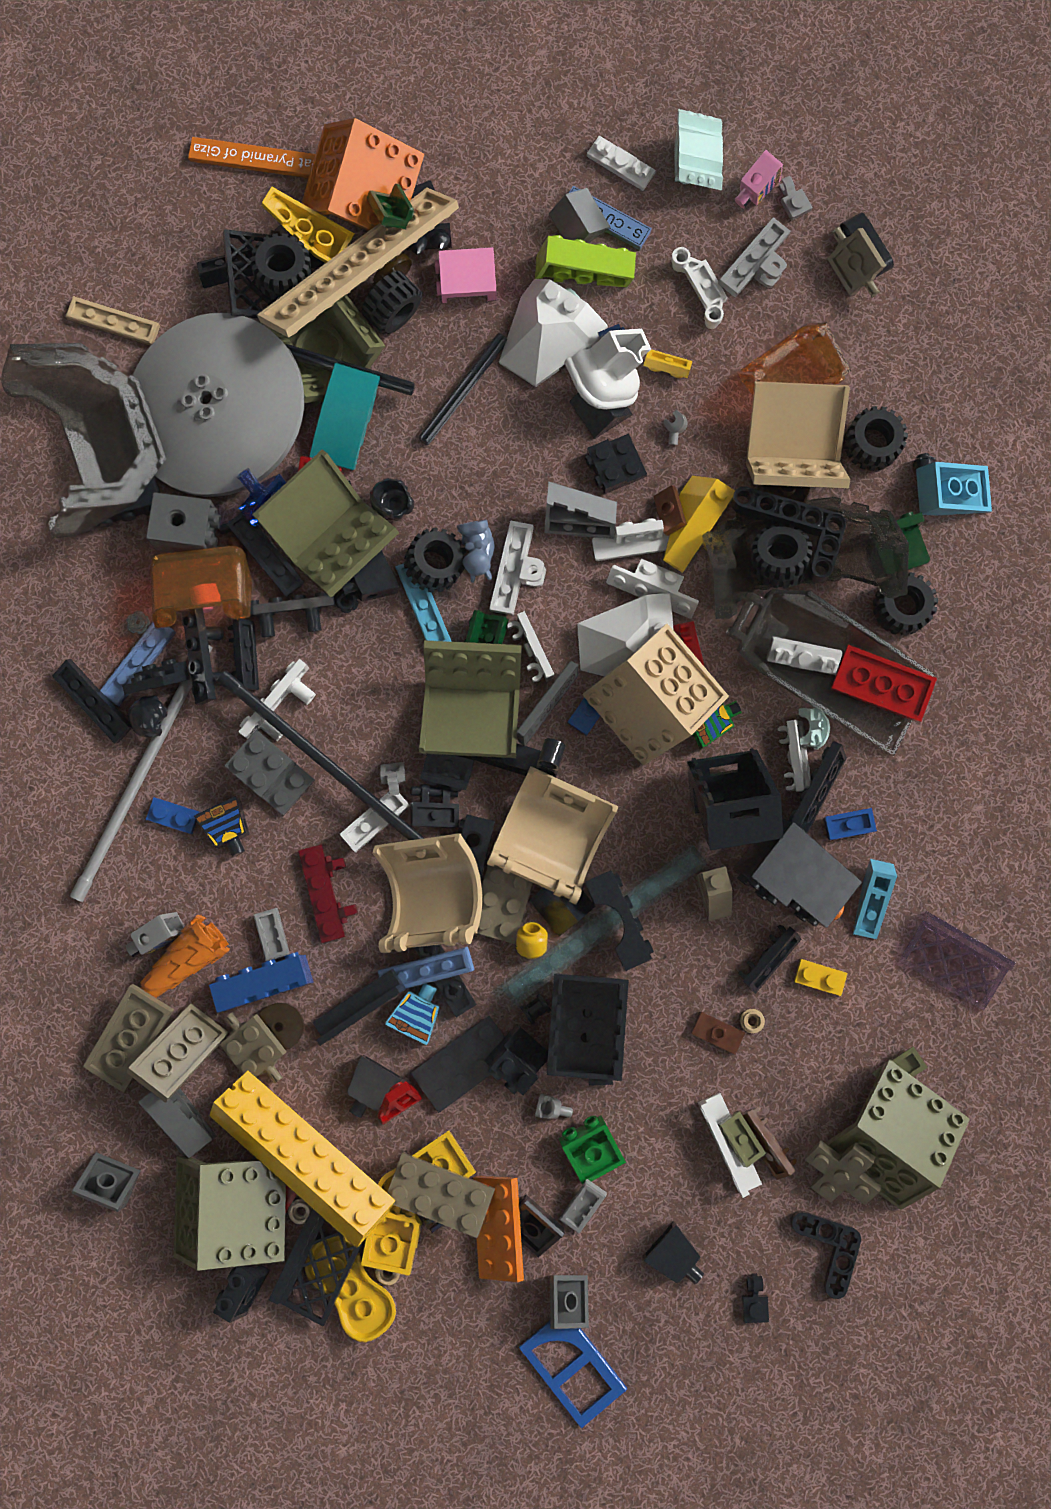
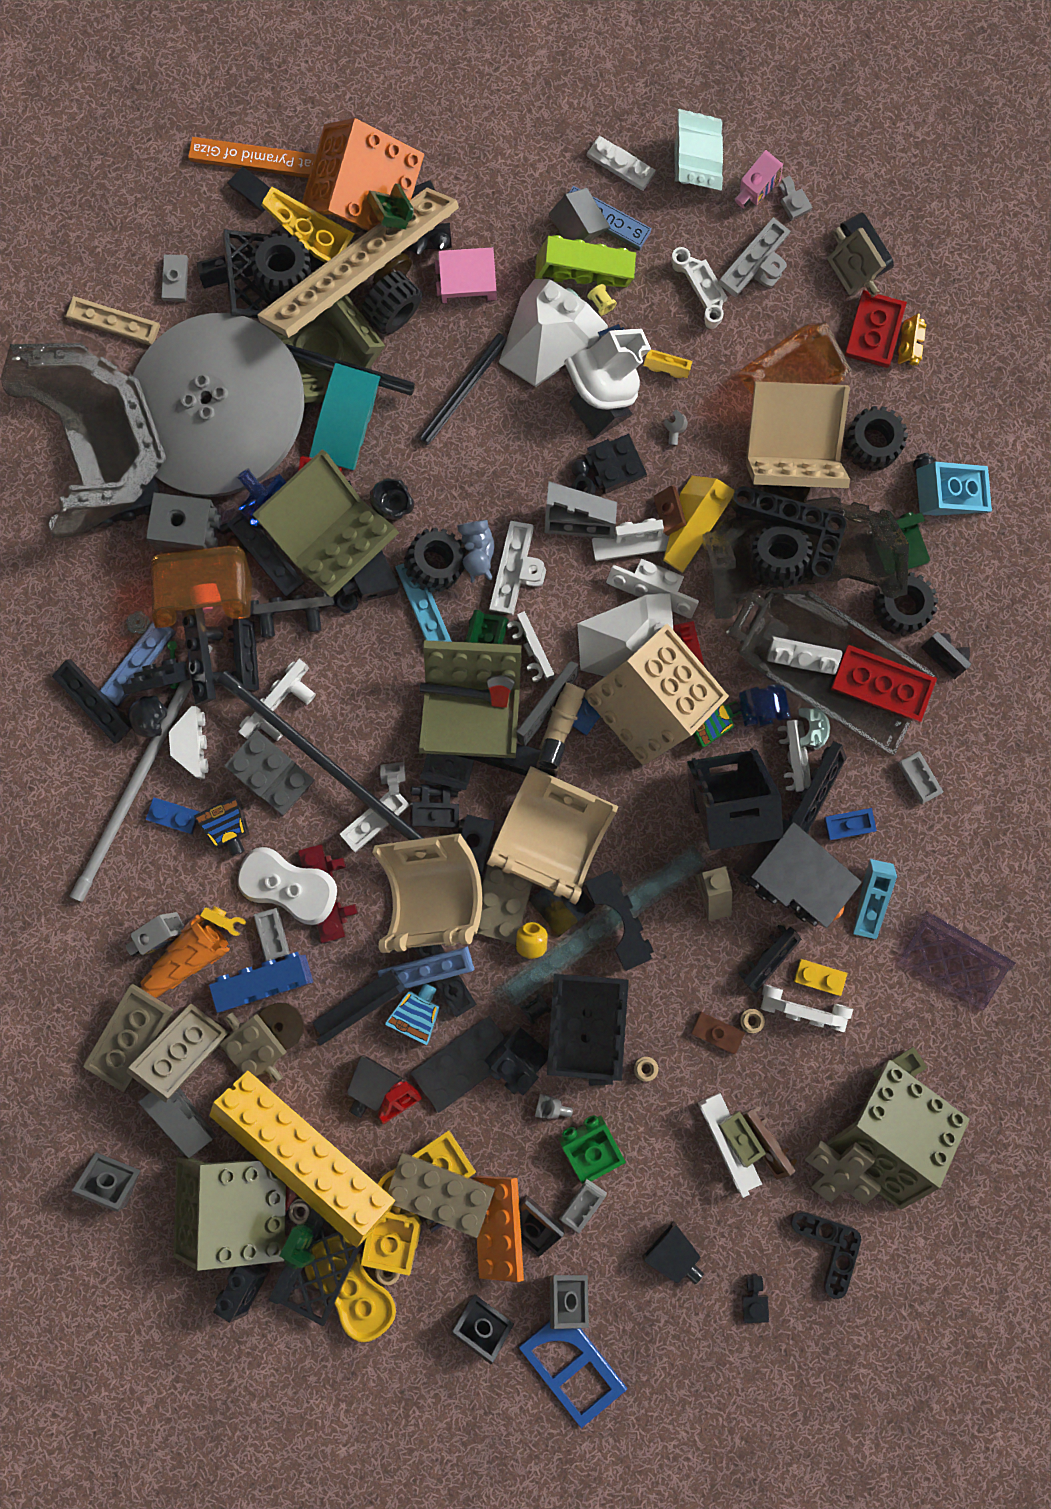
none -> light grey plate [162,255,188,302]
none -> green hinge [167,641,179,689]
none -> white slope [169,706,208,779]
none -> yellow plate [200,906,246,936]
none -> black slope [227,167,270,213]
none -> white plate [237,847,337,925]
none -> dark green bracket [279,1222,316,1269]
none -> piece [420,675,514,708]
none -> black slope [451,1294,514,1364]
none -> tan piece [539,682,586,749]
none -> black plate [571,459,596,495]
none -> light yellow bush [587,284,617,316]
none -> tan plate [634,1057,658,1082]
none -> clear blue brick [739,684,791,727]
none -> white plate [760,984,853,1032]
none -> red plate [844,290,907,368]
none -> light grey plate [897,751,943,804]
none -> yellow hinge [898,314,926,366]
none -> black tile [921,631,971,680]

